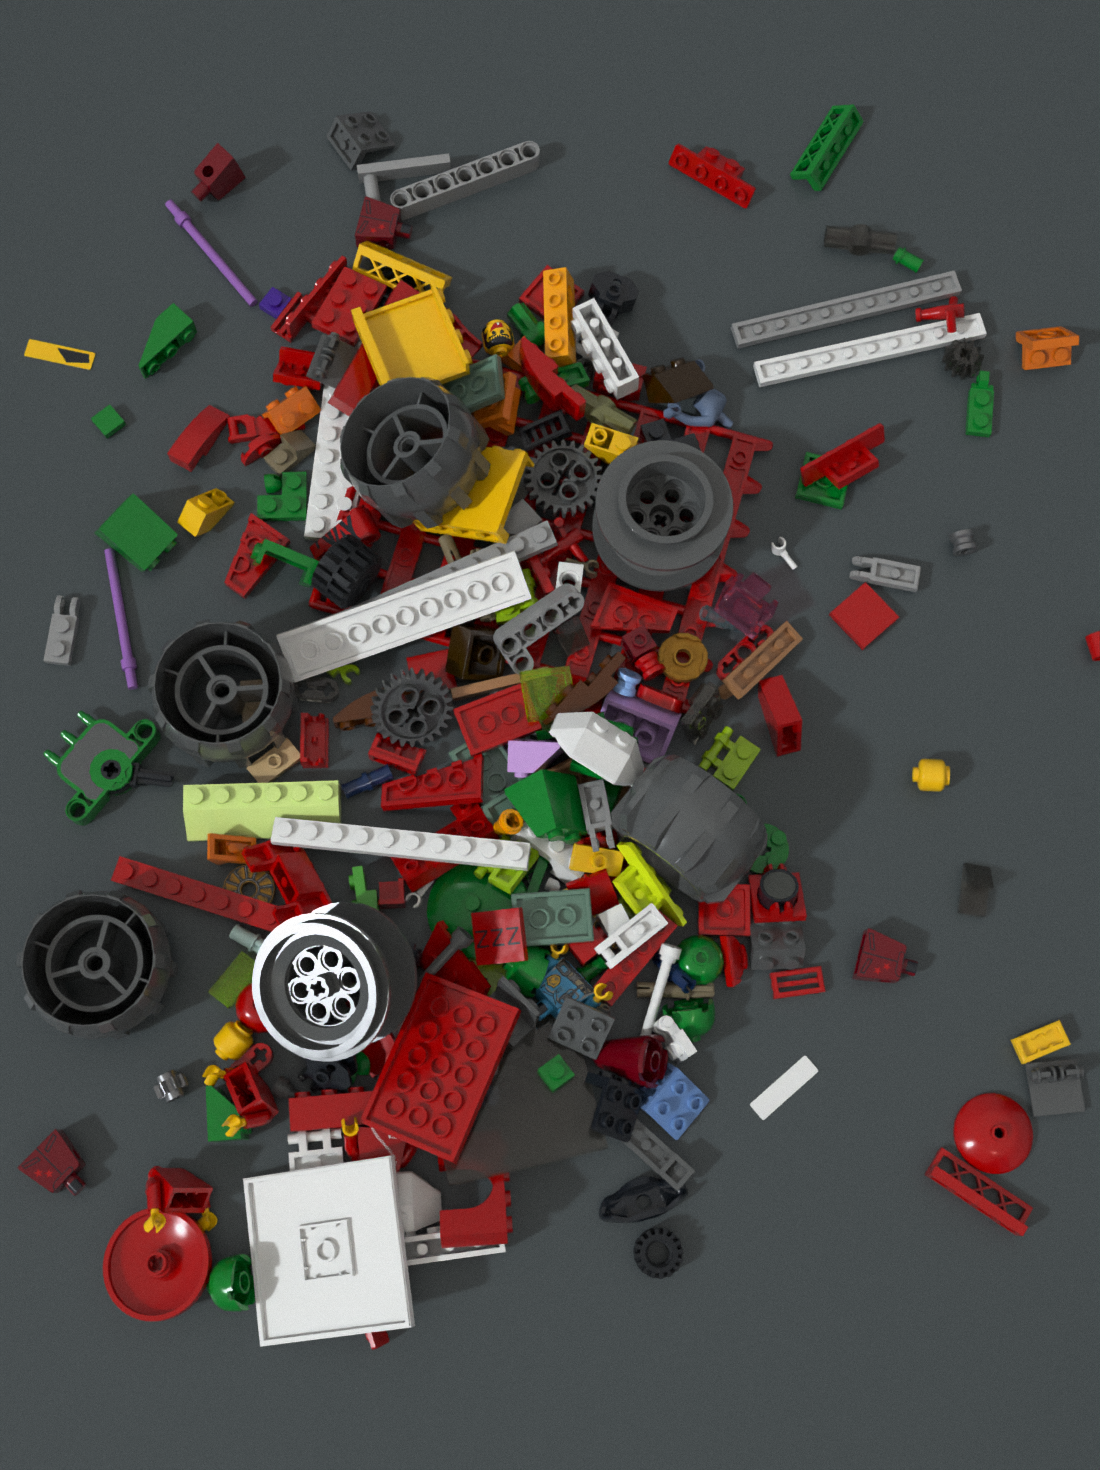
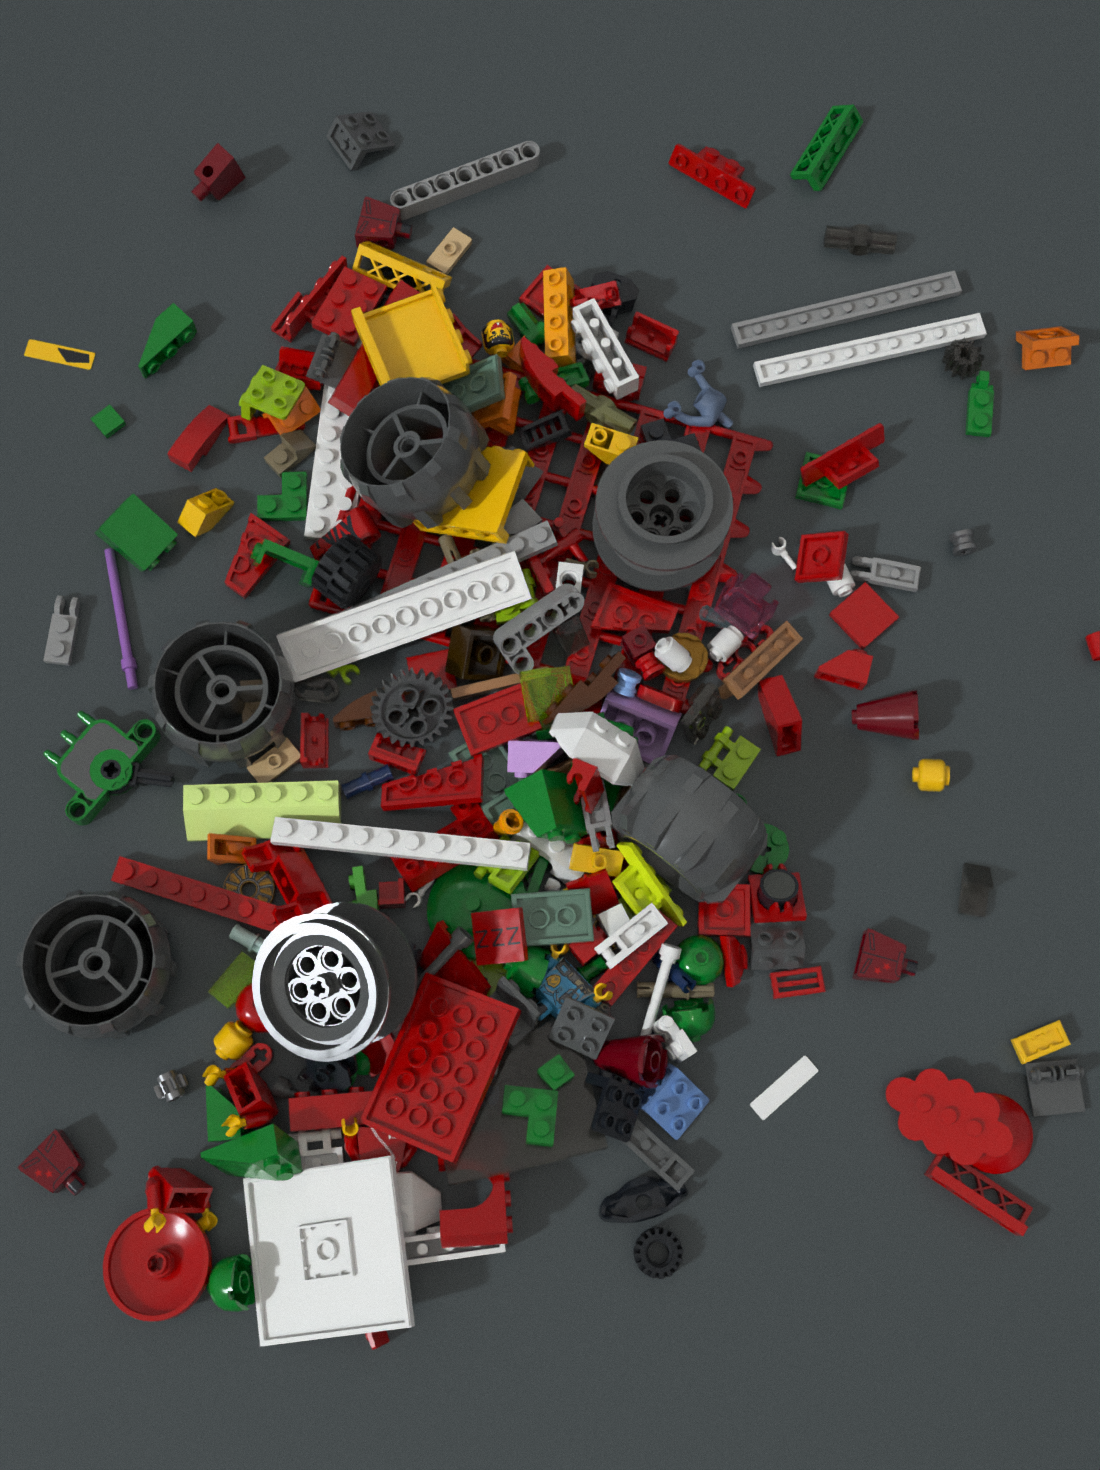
medium lavender bar [165,199,258,307] -> none
red plate [241,432,282,467] -> none
dark purple plate [259,287,292,319] -> none
green hinge [264,474,282,494] -> none
light grey piece [357,153,451,201] -> none
dark grey gear [524,440,602,518] -> none
dark brown slope [642,357,714,404] -> none
green pin [892,247,924,273] -> none
red piece [915,296,965,333] -> none
none -> green slope [200,1124,303,1181]
none -> lime bracket [239,365,305,421]
none -> tan plate [426,227,472,275]
none -> green plate [502,1085,558,1147]
none -> red hinge [567,758,604,814]
none -> red hinge [570,280,621,309]
none -> red hinge [624,311,679,362]
none -> white brick [655,637,692,673]
none -> white brick [707,625,744,662]
none -> red tile [795,531,849,583]
none -> red slope [814,649,873,691]
none -> white brick [826,564,855,597]
none -> dark red cone [852,690,919,740]
none -> red plate [885,1068,1013,1166]

